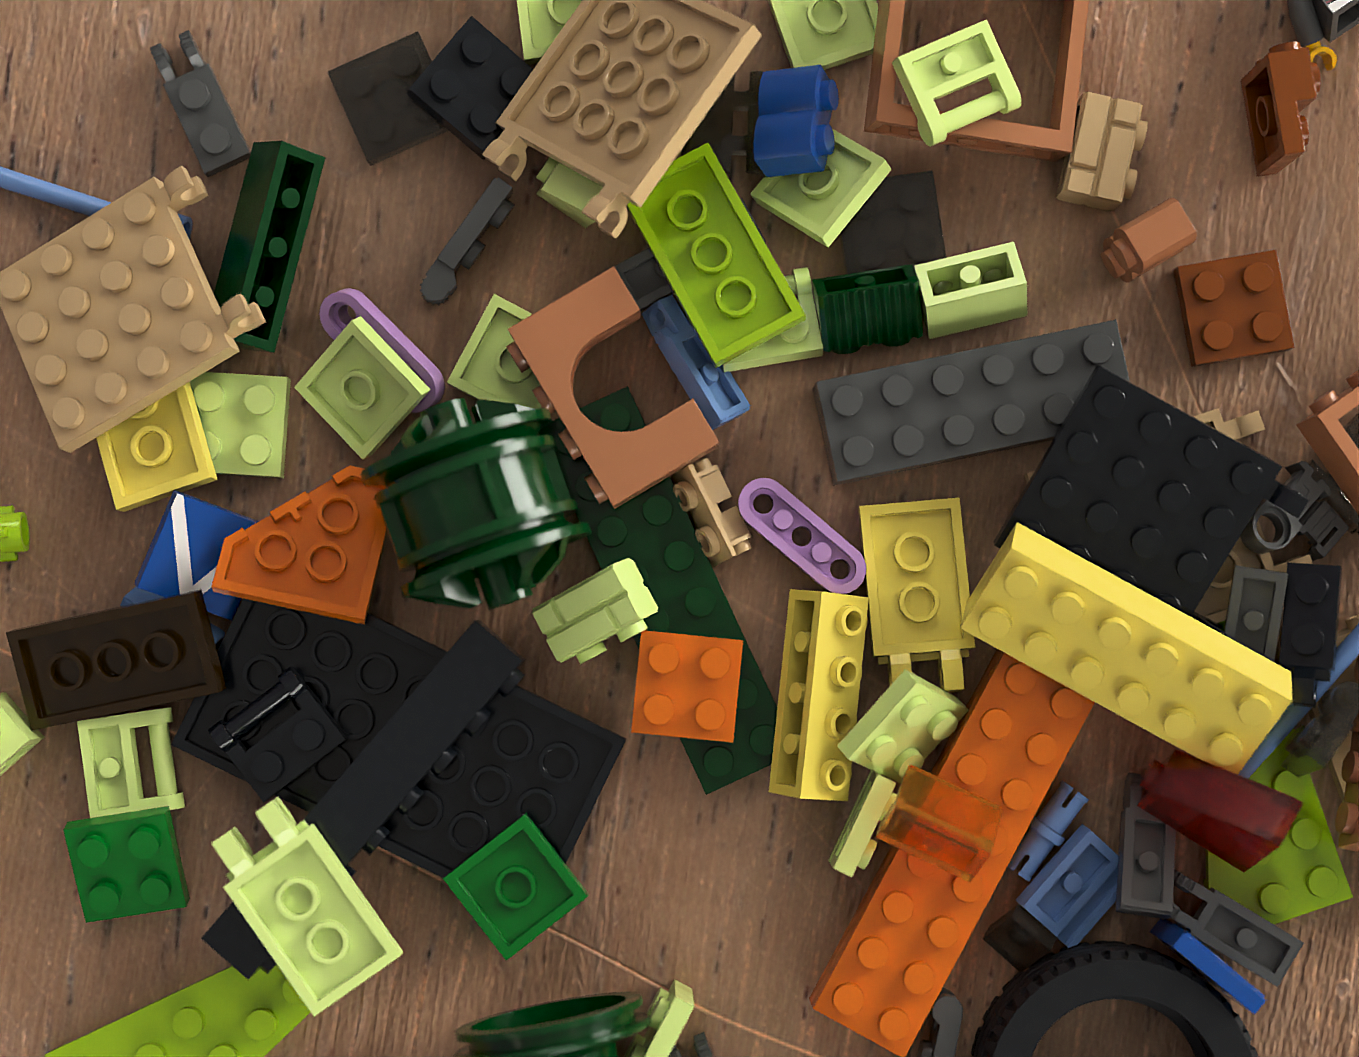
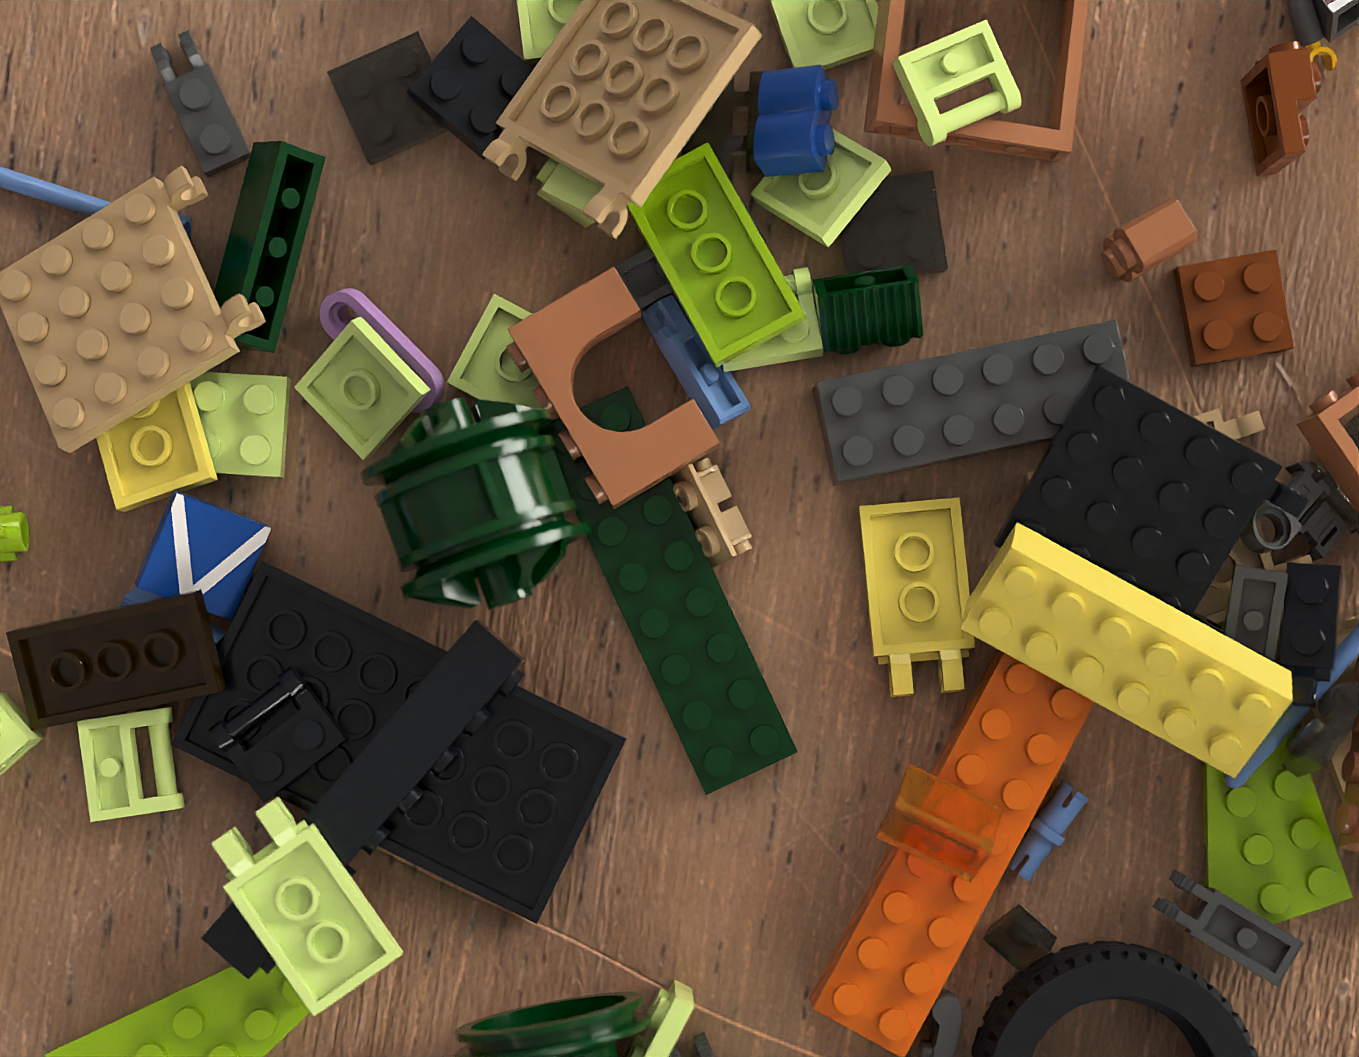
green plate [63,806,190,923] -> none
orange plate [211,465,388,625] -> none
dark grey hinge [420,177,515,306] -> none
green plate [443,813,589,961] -> none
yellowish green brick [532,558,658,664] -> none
orange plate [631,630,743,743] -> none
lavender plate [738,478,866,594] -> none
light yellow brick [769,589,869,801] -> none
yellowish green plate [828,770,899,877] -> none
yellowish green plate [837,669,969,784] -> none
yellowish green brick [914,242,1028,339] -> none
medium blue plate [1016,824,1119,948] -> none
tan brick [1056,92,1148,211] -> none
dark grey hinge [1116,772,1177,919] -> none
clear red slope [1137,750,1303,873] -> none
blue tile [1150,919,1266,1015] -> none

